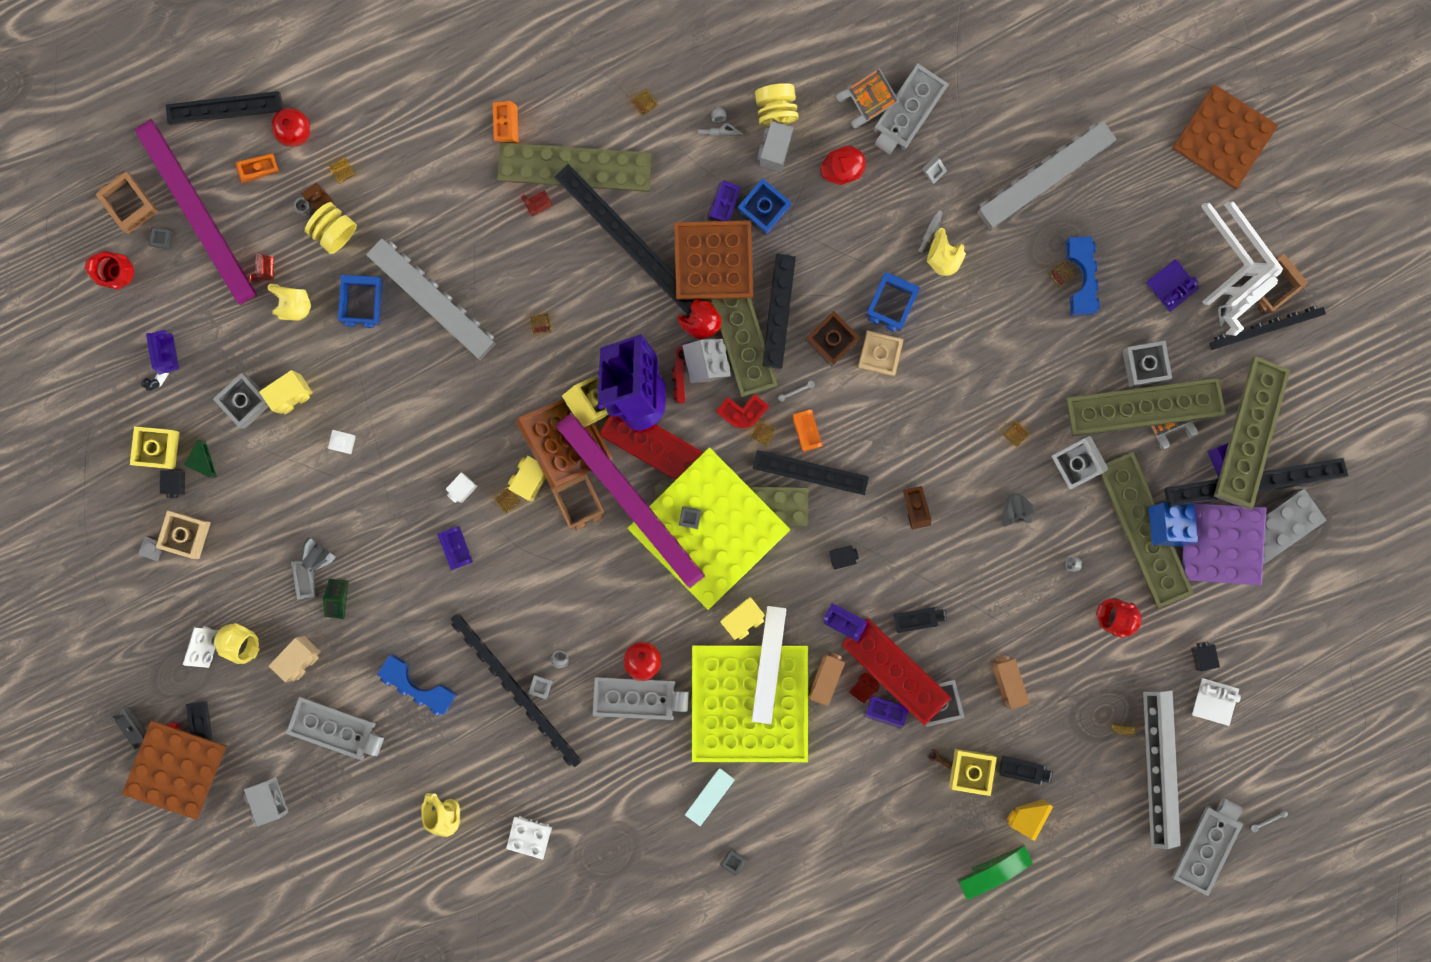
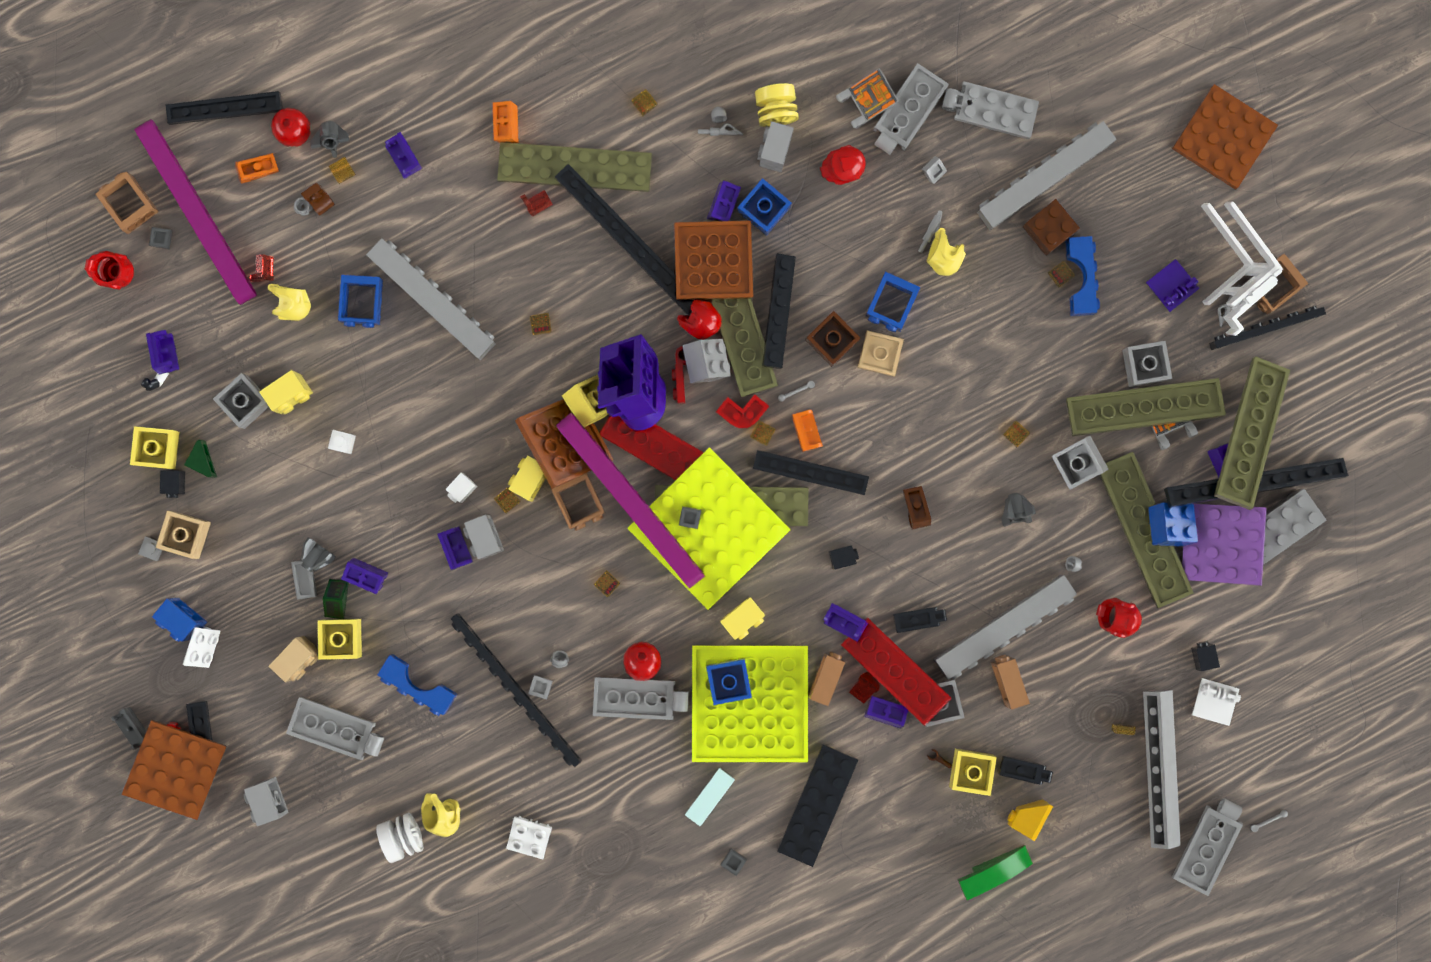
light yellow helmet [214,623,260,664] -> none
light yellow wheel [305,202,357,254] -> none
white tile [752,606,786,724] -> none
none -> blue brick [152,598,207,642]
none -> dark grey brick [310,121,349,158]
none -> light yellow brick [318,619,362,660]
none -> dark purple hinge [341,558,388,594]
none -> white wheel [376,812,423,863]
none -> dark purple hinge [385,132,422,179]
none -> light grey brick [463,514,504,559]
none -> tile [594,570,621,597]
none -> blue brick [706,658,752,705]
none -> black plate [777,744,858,867]
none -> light grey brick [933,575,1077,680]
none -> light grey hinge [942,81,1039,140]
none -> reddish brown brick [1022,199,1080,256]

